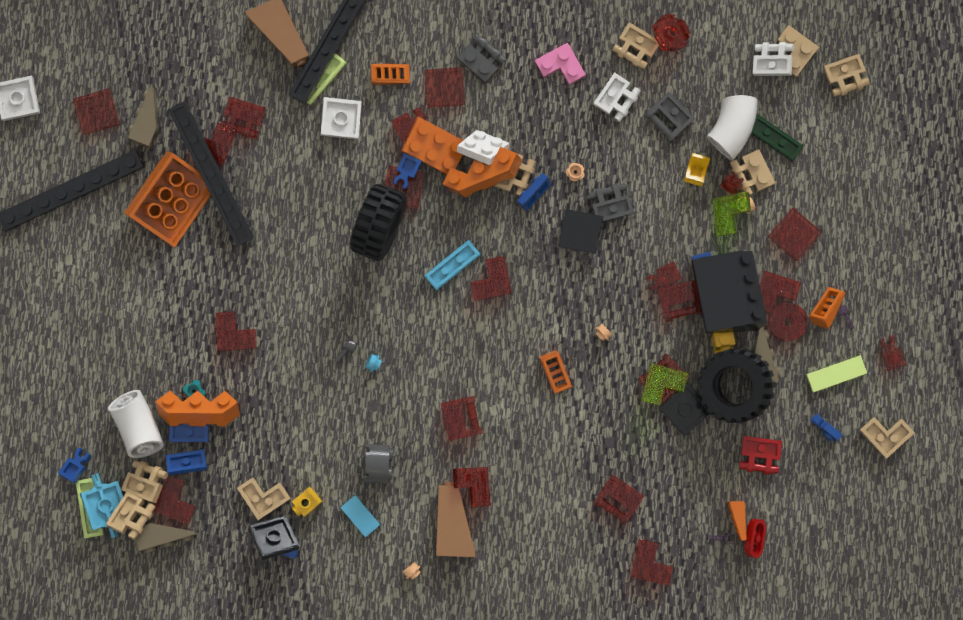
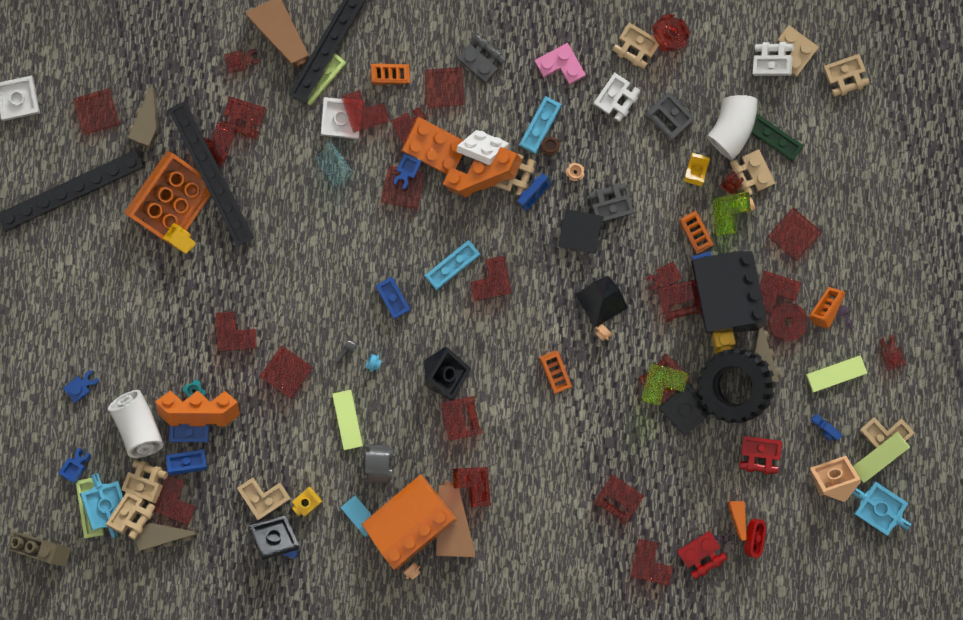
black tyre [350,184,407,261] -> none
none -> dark tan slope [8,531,71,567]
none -> blue plate [63,370,99,403]
none -> yellow brick [163,223,195,254]
none -> clear red plate [224,49,259,74]
none -> clear red plate [259,345,313,399]
none -> clear light blue panel [314,141,354,187]
none -> yellowish green tile [332,390,363,451]
none -> clear red plate [341,90,390,133]
none -> orange slope [362,474,458,569]
none -> blue plate [375,277,411,319]
none -> black slope [424,347,471,400]
none -> medium azure tile [519,96,562,155]
none -> reddish brown plate [541,137,560,156]
none -> black slope [576,276,628,327]
none -> red plate [677,530,728,579]
none -> orange slope [678,211,714,254]
none -> light nougat slope [810,456,861,502]
none -> medium azure plate [852,481,911,536]
none -> yellowish green tile [853,432,910,483]

